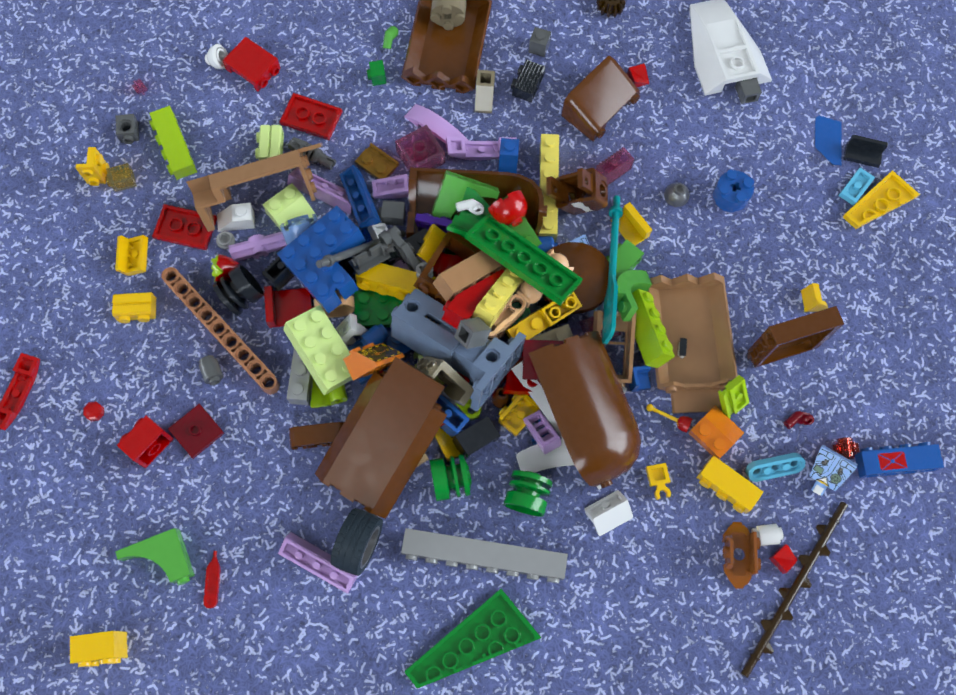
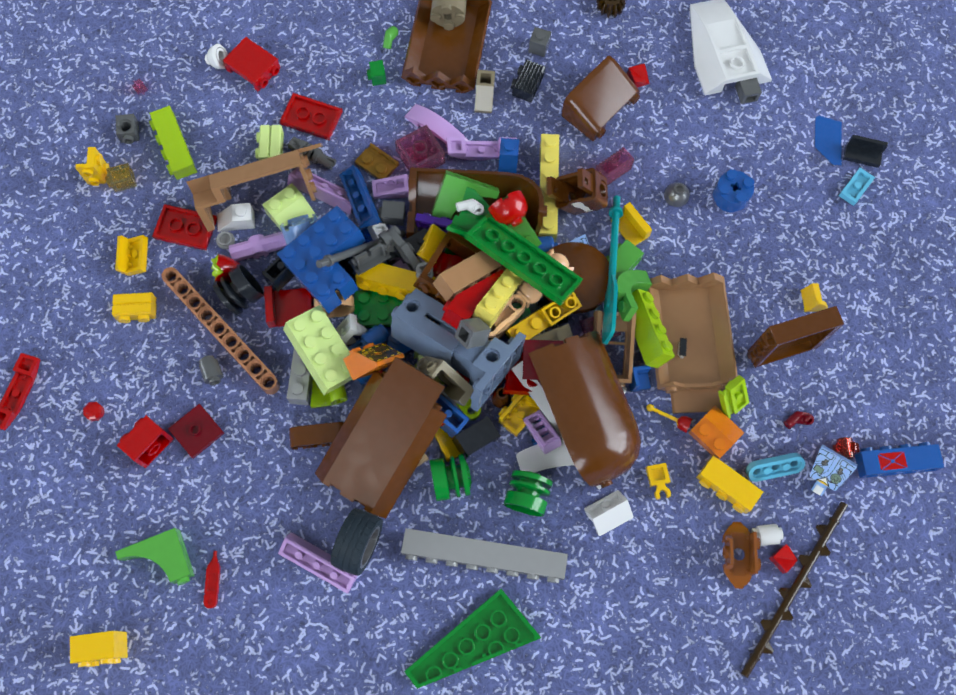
yellow wing [843,170,920,229] -> none

